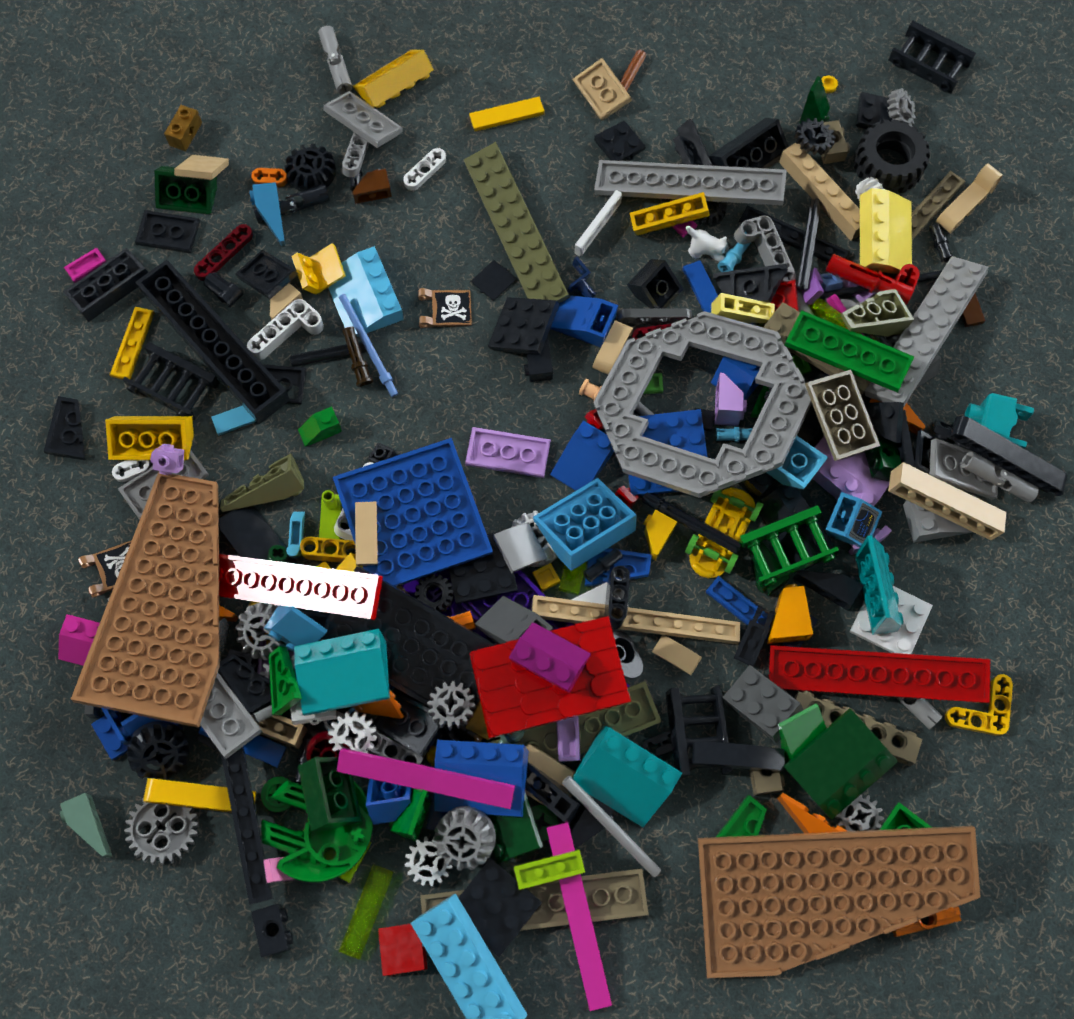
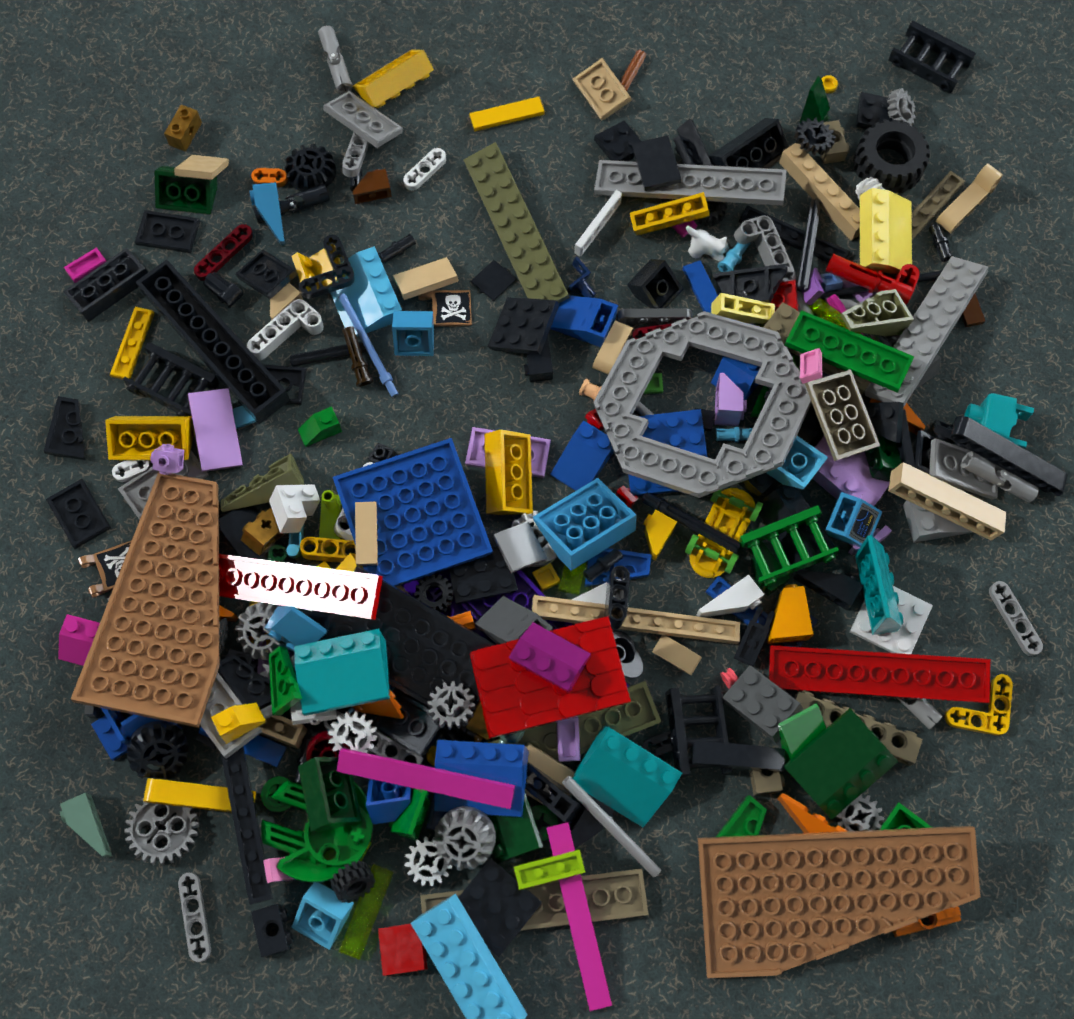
none -> black tile [46,479,111,549]
none -> light grey beam [178,873,211,962]
none -> lavender tile [188,388,243,472]
none -> yellow slope [211,703,266,744]
none -> pearl gold brick [241,508,285,556]
none -> white brick [269,484,320,533]
none -> medium azure slope [291,882,354,950]
none -> black beam [299,235,355,299]
none -> black tyre [331,861,375,903]
none -> black pin [378,233,416,264]
none -> dark azure slope [392,311,434,356]
none -> tan tile [393,257,459,300]
none -> yellow slope [484,429,533,515]
none -> black tile [632,135,681,191]
none -> white slope [697,575,764,617]
none -> coral bush [720,668,738,689]
none -> bright pink tile [800,348,822,384]
none -> light grey beam [989,581,1043,656]

